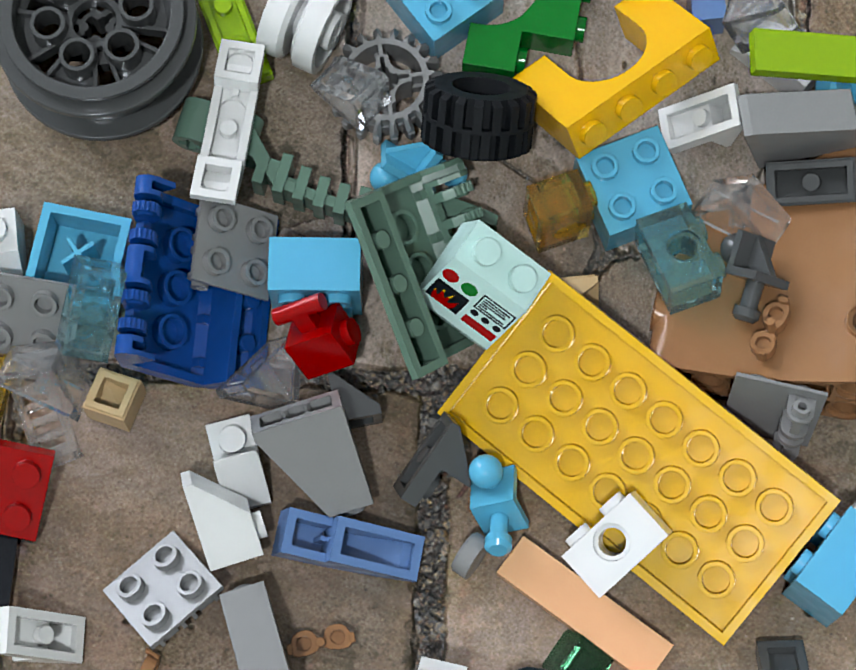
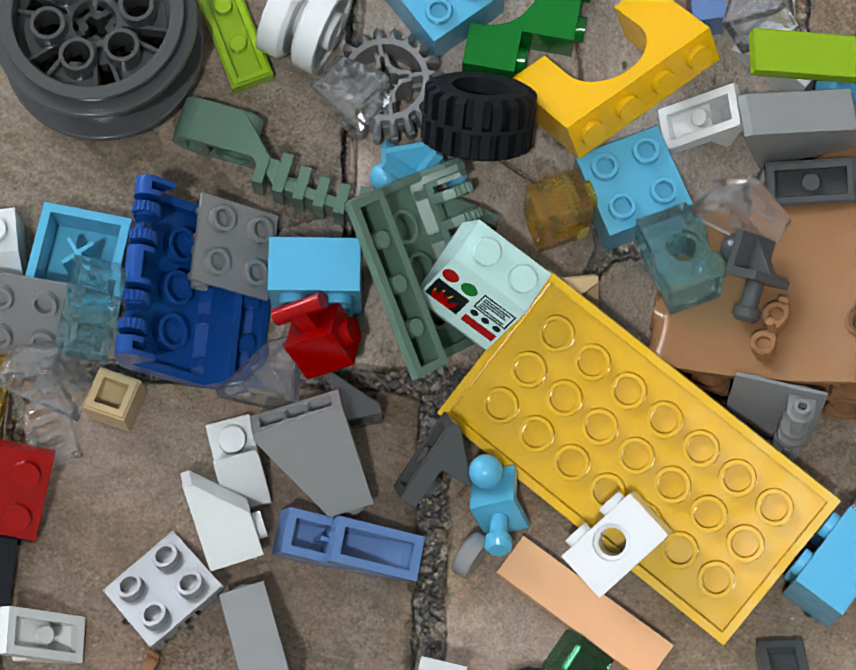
white slope [190,39,265,205] -> none
medium nougat piece [286,624,357,658] -> none

